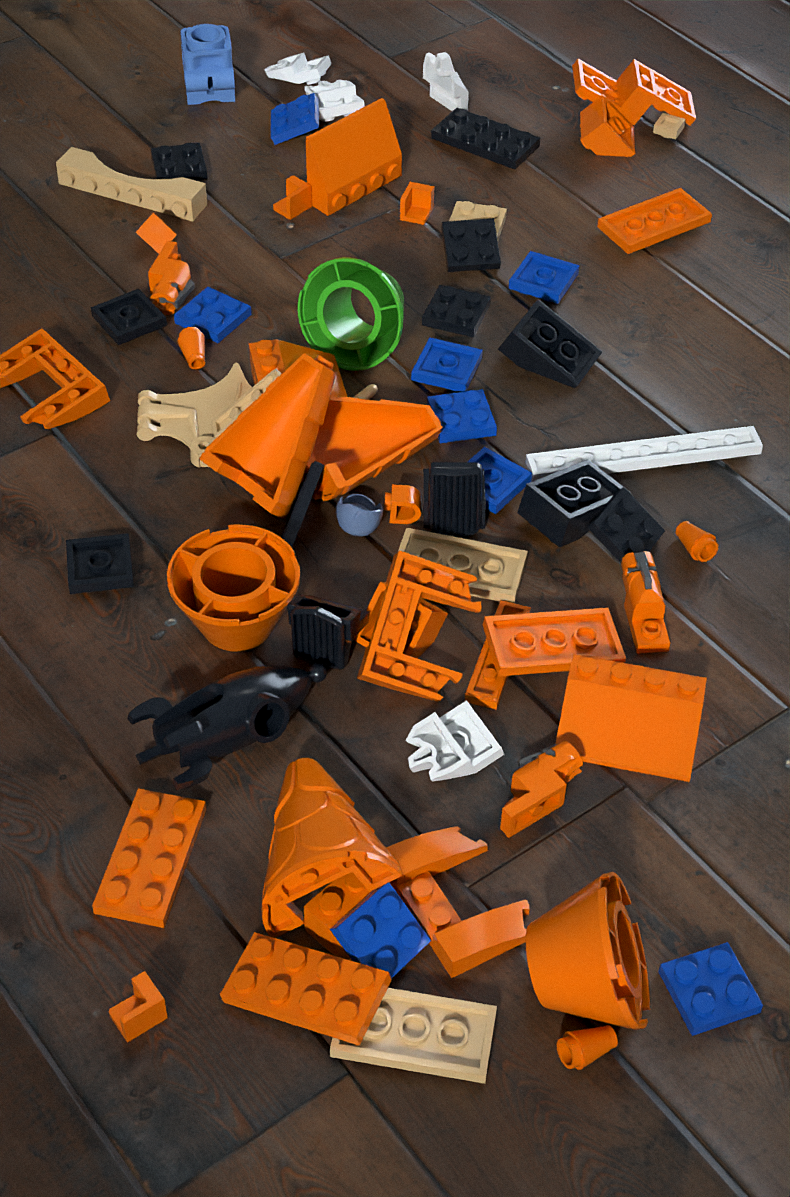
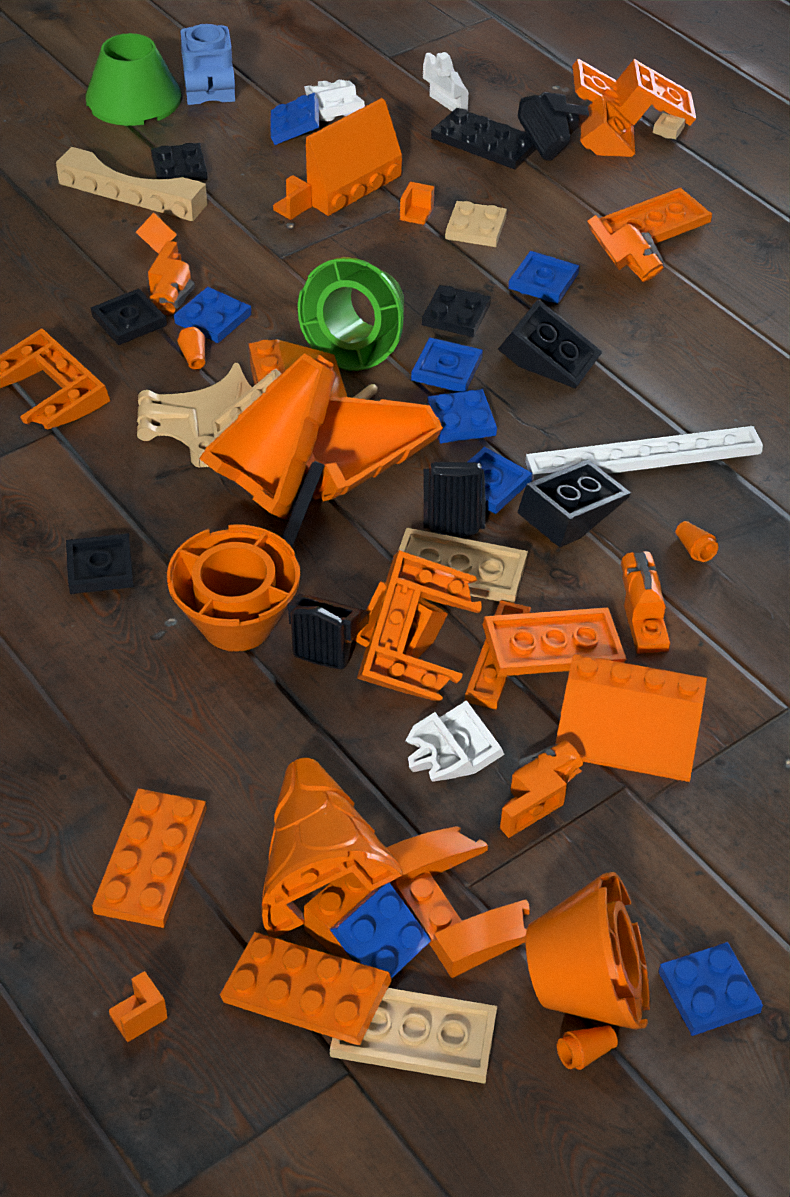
black piece [127,664,327,790] -> none
white plate [264,52,331,85] -> none
sand blue hair [336,493,383,536] -> none
orange plate [384,484,421,524] -> none
black plate [441,218,501,272] -> none
black plate [587,487,665,563] -> none
none -> bright green cone [85,33,182,126]
none -> black piece [517,92,589,161]
none -> orange plate [587,215,664,282]

